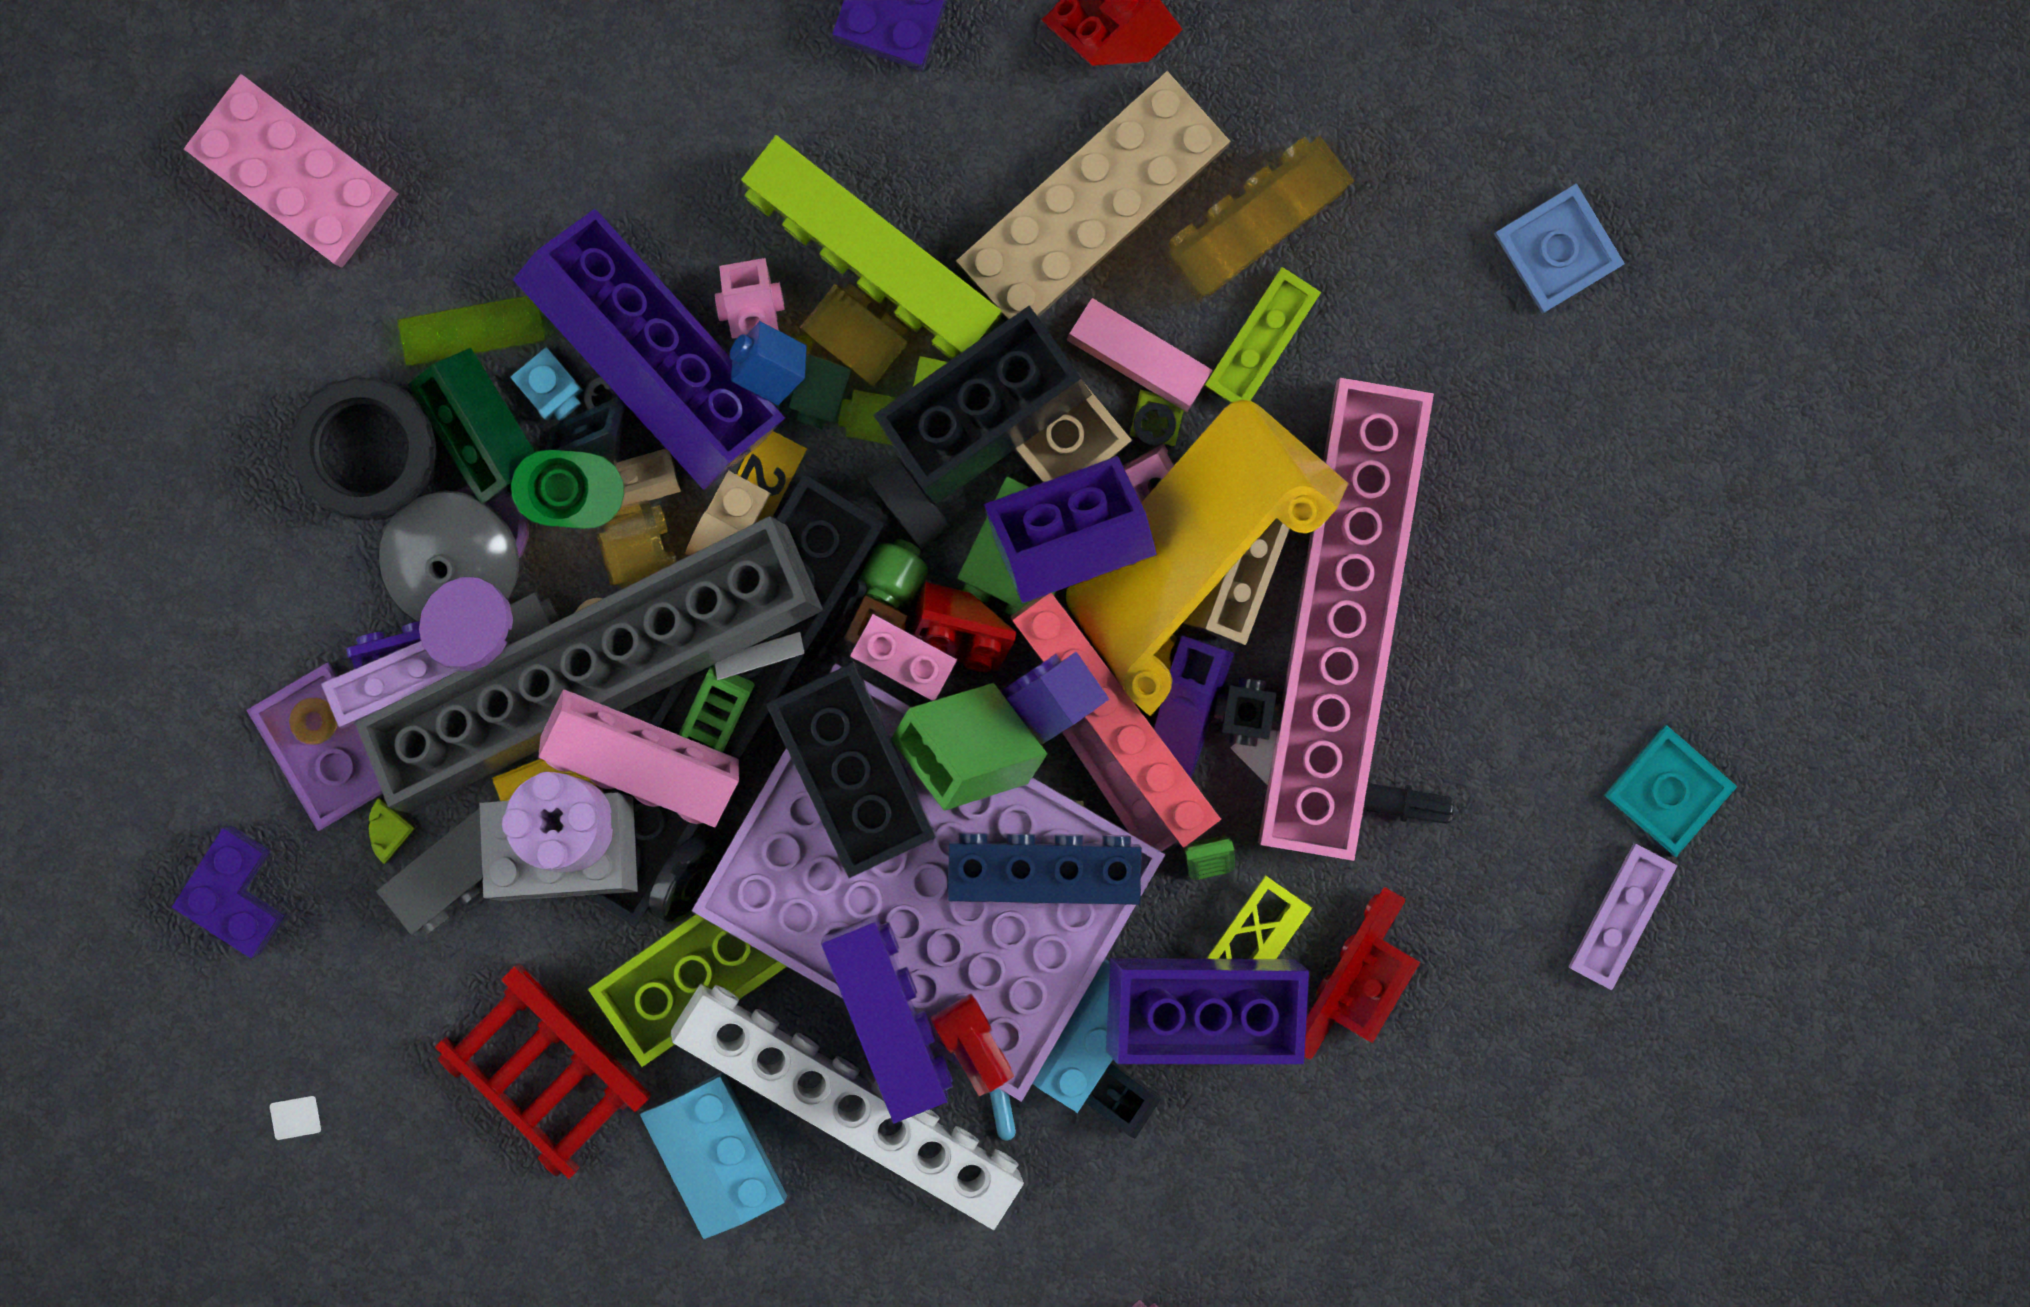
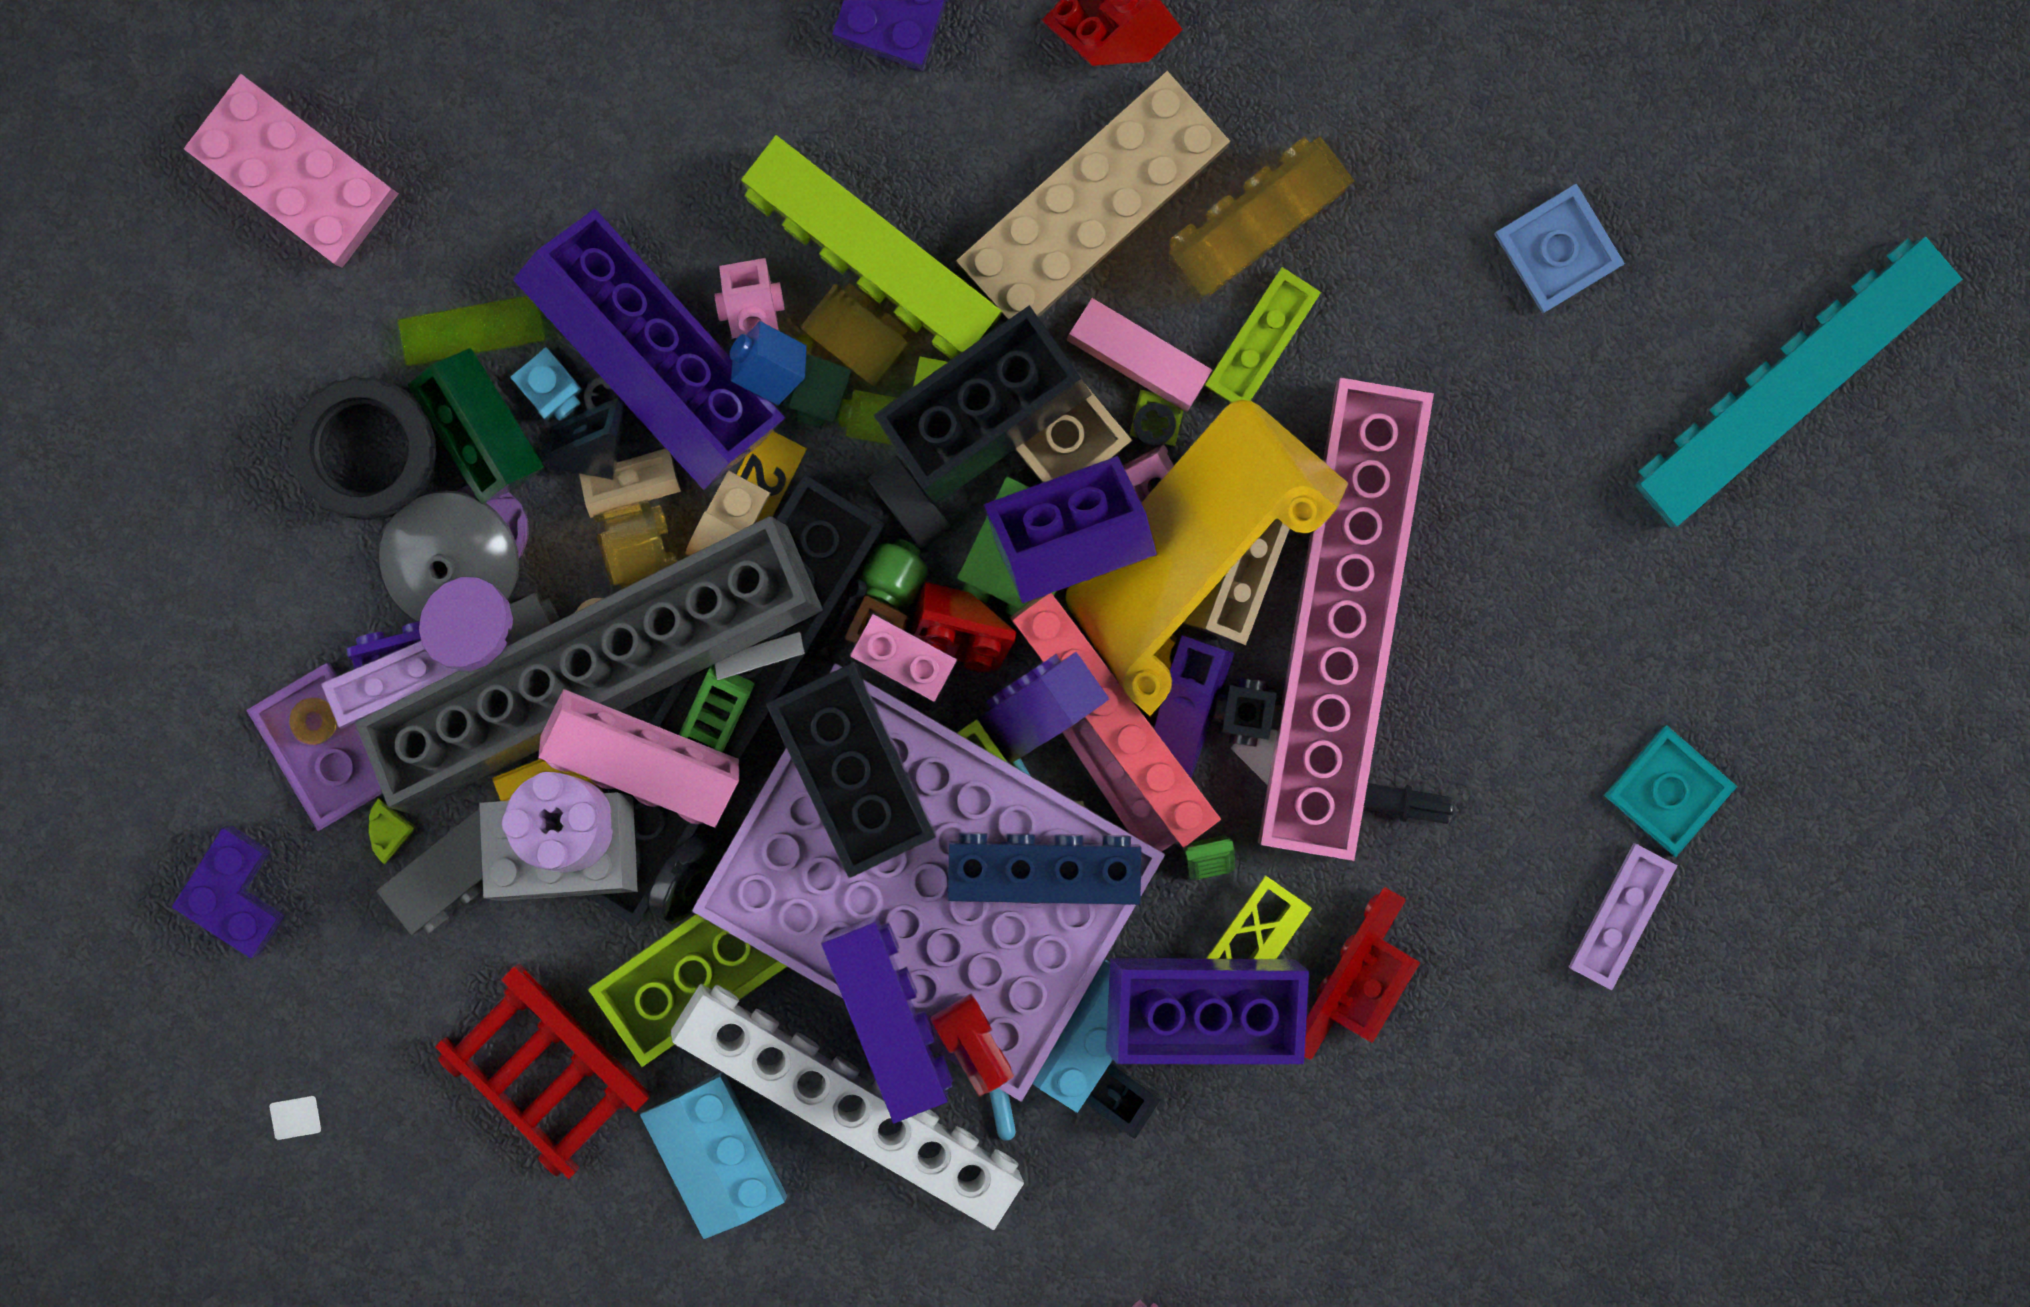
green piece [511,450,625,529] -> none
bright green brick [891,683,1047,811] -> none
none -> teal brick [1634,237,1963,528]

